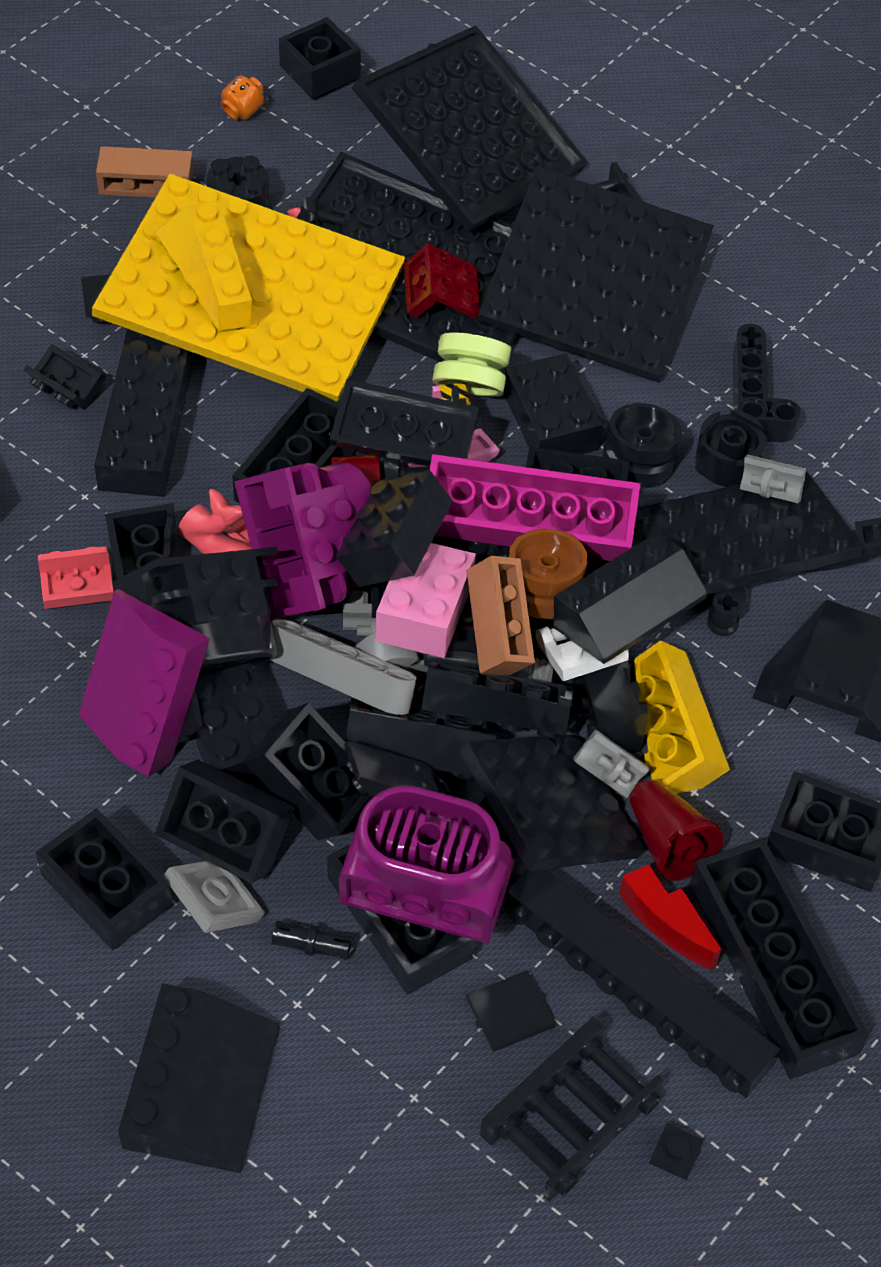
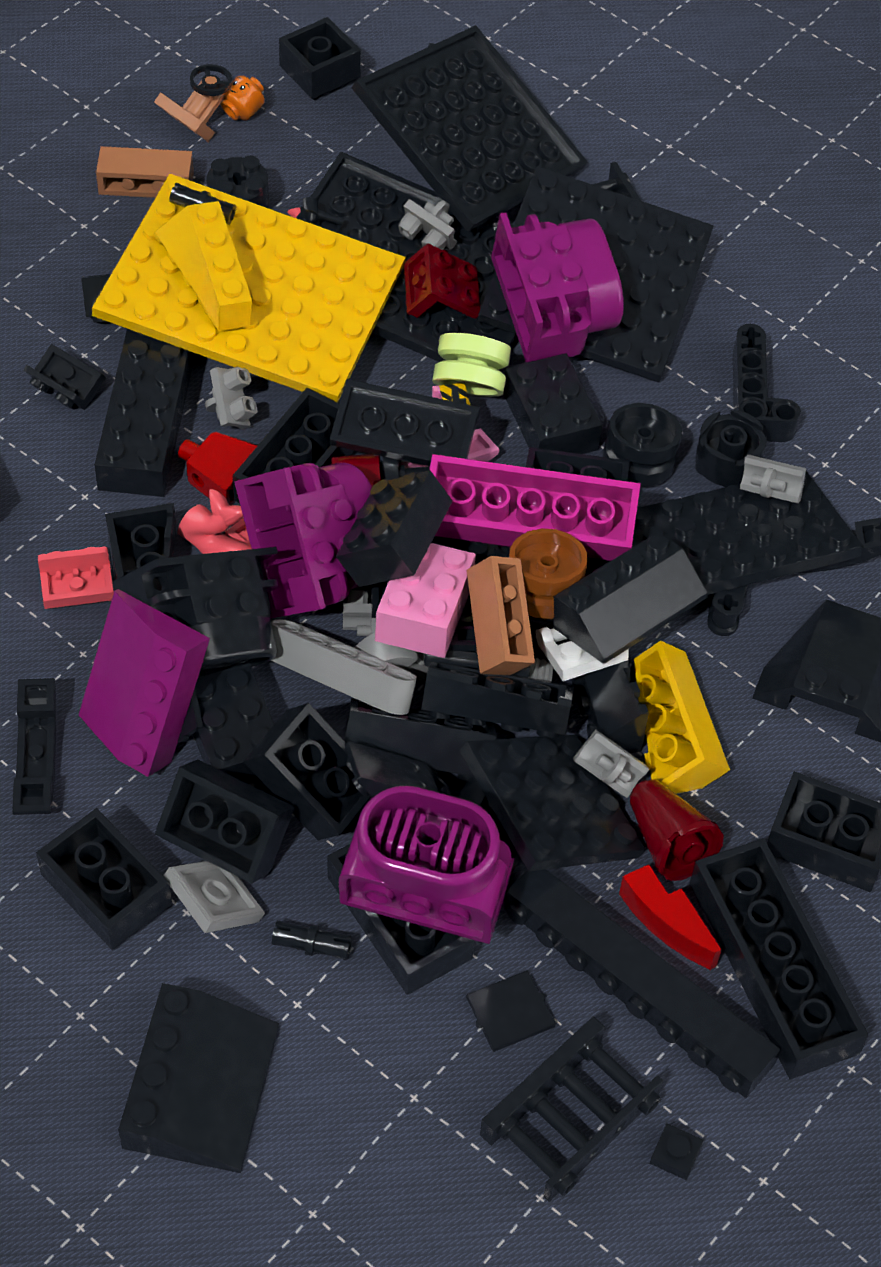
none -> black slope [12,678,56,815]
none -> nougat piece [154,64,232,142]
none -> black pin [169,183,237,225]
none -> red torso [178,432,257,506]
none -> light grey hips [205,367,258,430]
none -> light grey hips [398,199,457,250]
none -> magenta brick [491,213,624,363]

